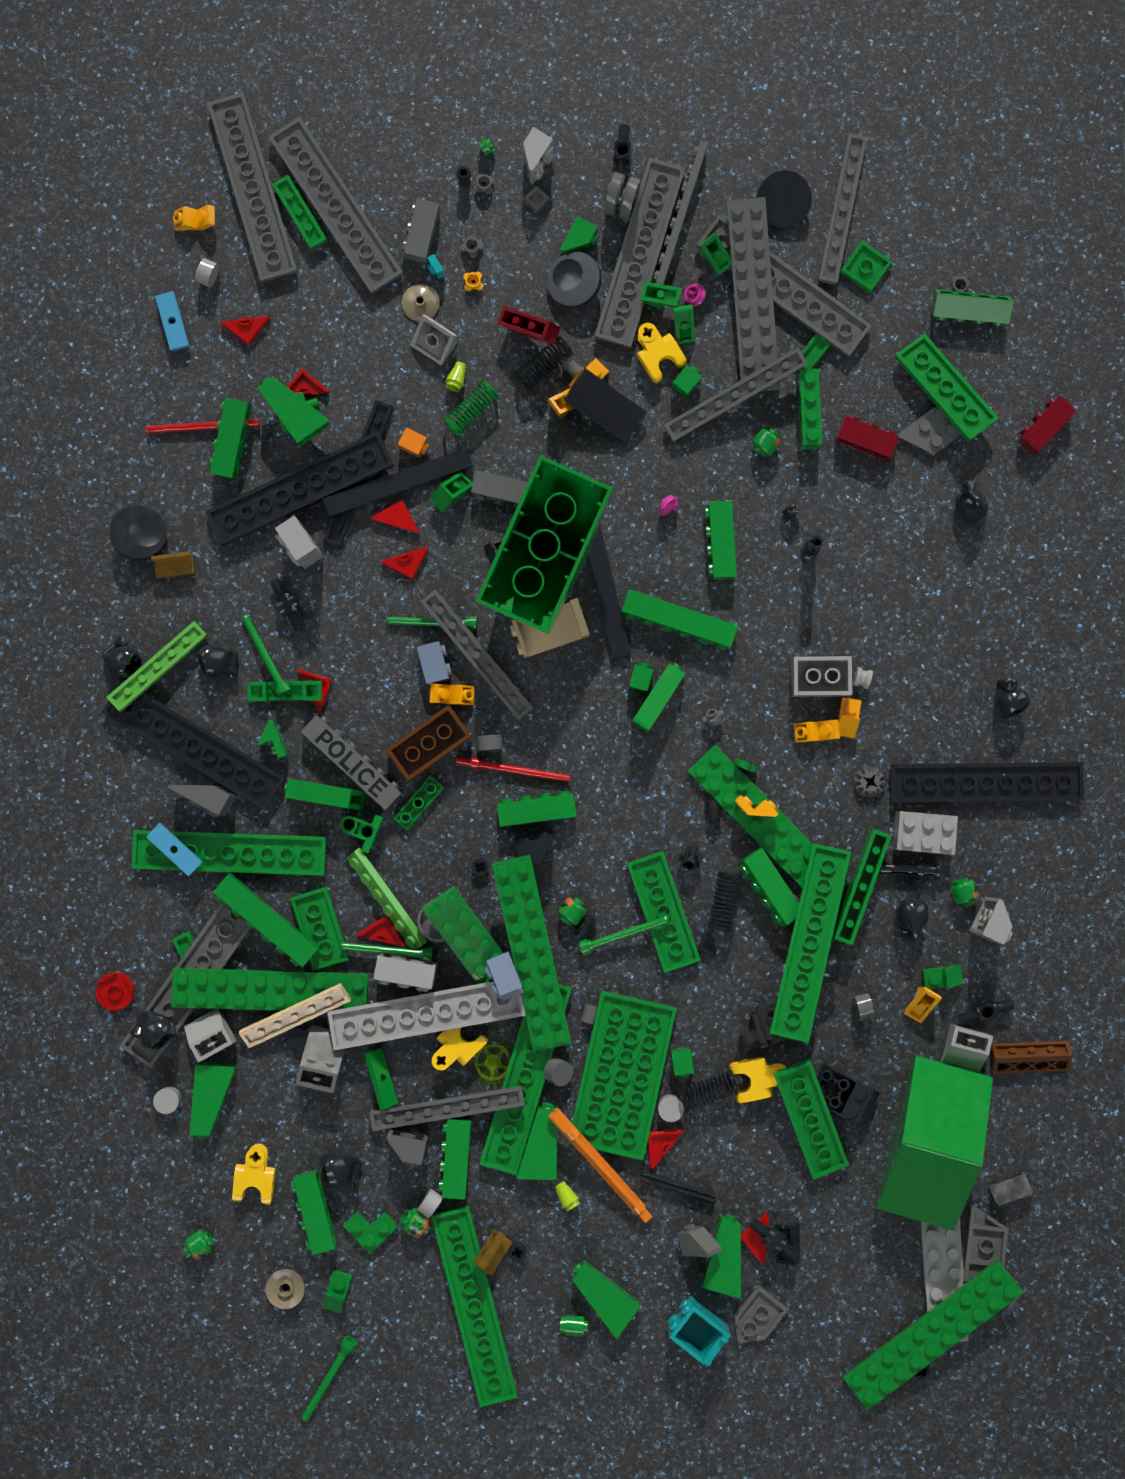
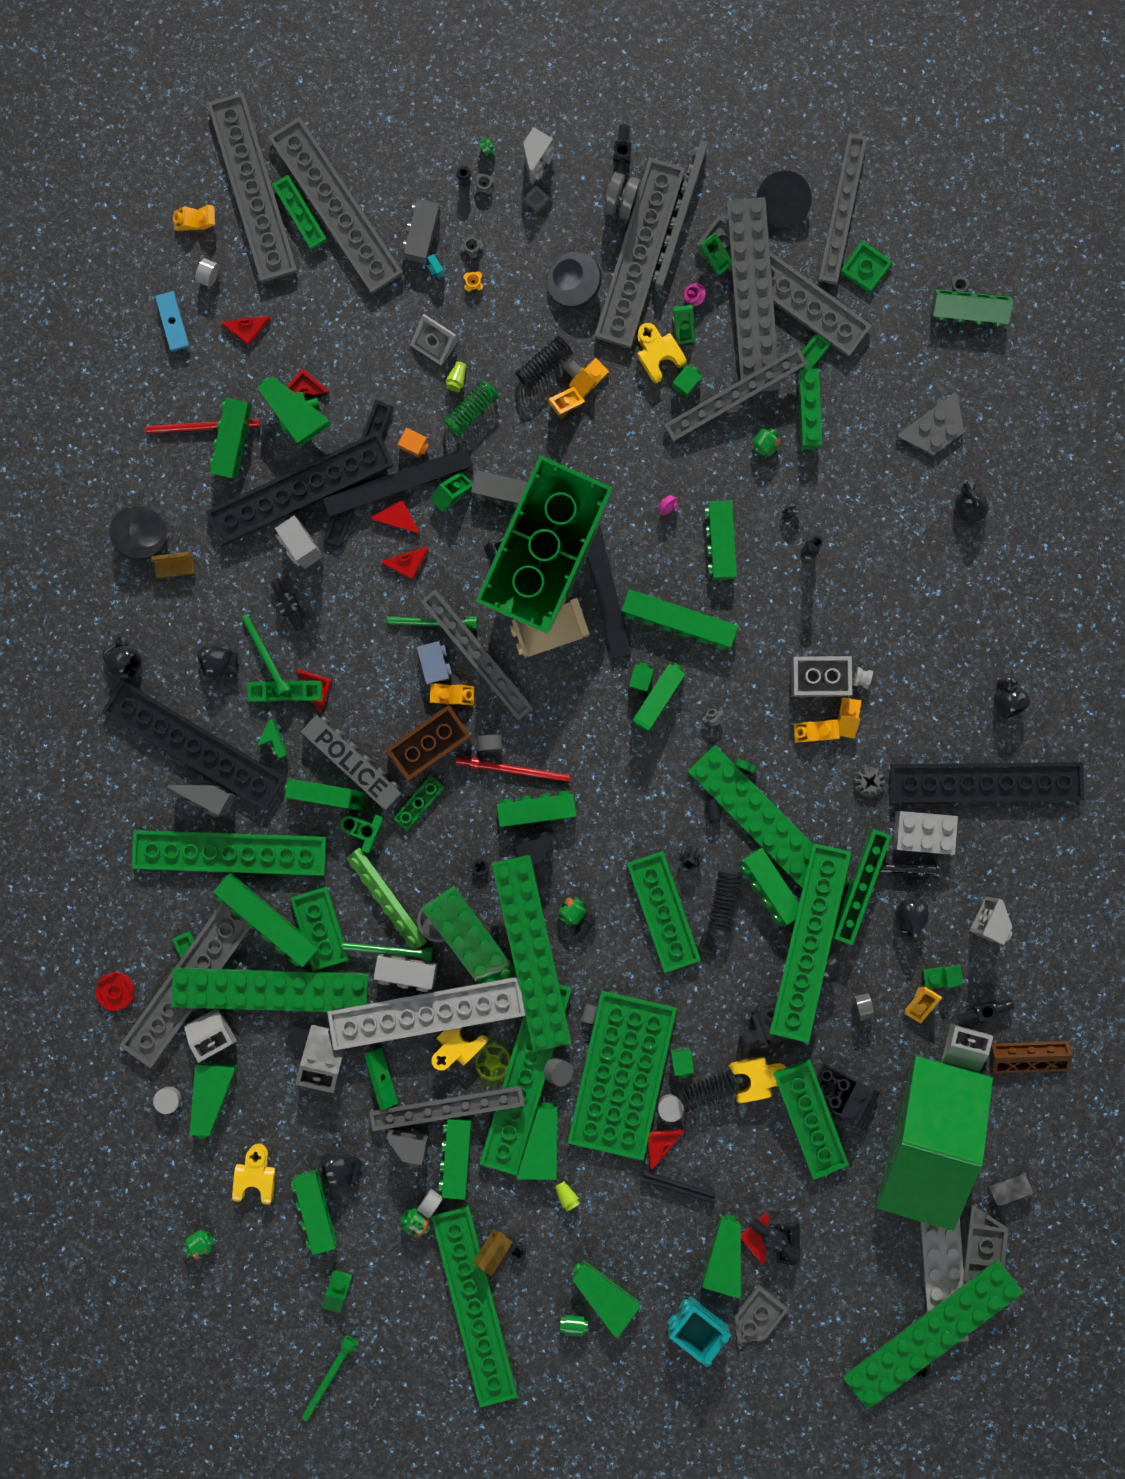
bright green plate [106,621,208,713] -> none
black piece [129,1011,176,1049] -> none
dark azure tile [147,823,203,876] -> none
tan tile [239,983,351,1048] -> none
dark tan dish [266,1269,305,1309] -> none
green plate [343,1211,398,1254] -> none
red tile [356,915,406,947] -> none
dark tan dish [402,284,440,322] -> none
sand blue brick [485,952,524,1001] -> none
dark red brick [497,306,561,346] -> none
orange piece [548,1108,653,1223] -> none
green slope [560,216,599,256] -> none
black tile [563,368,647,444] -> none
green piece [579,916,669,956] -> none
green slope [640,282,682,310] -> none
dark grey slope [677,1224,722,1257] -> none
light orange slope [734,795,778,817] -> none
dark red brick [835,415,899,461] -> none
green plate [894,333,999,443] -> none
green head [950,877,979,907] -> none
dark red brick [1017,395,1077,456] -> none

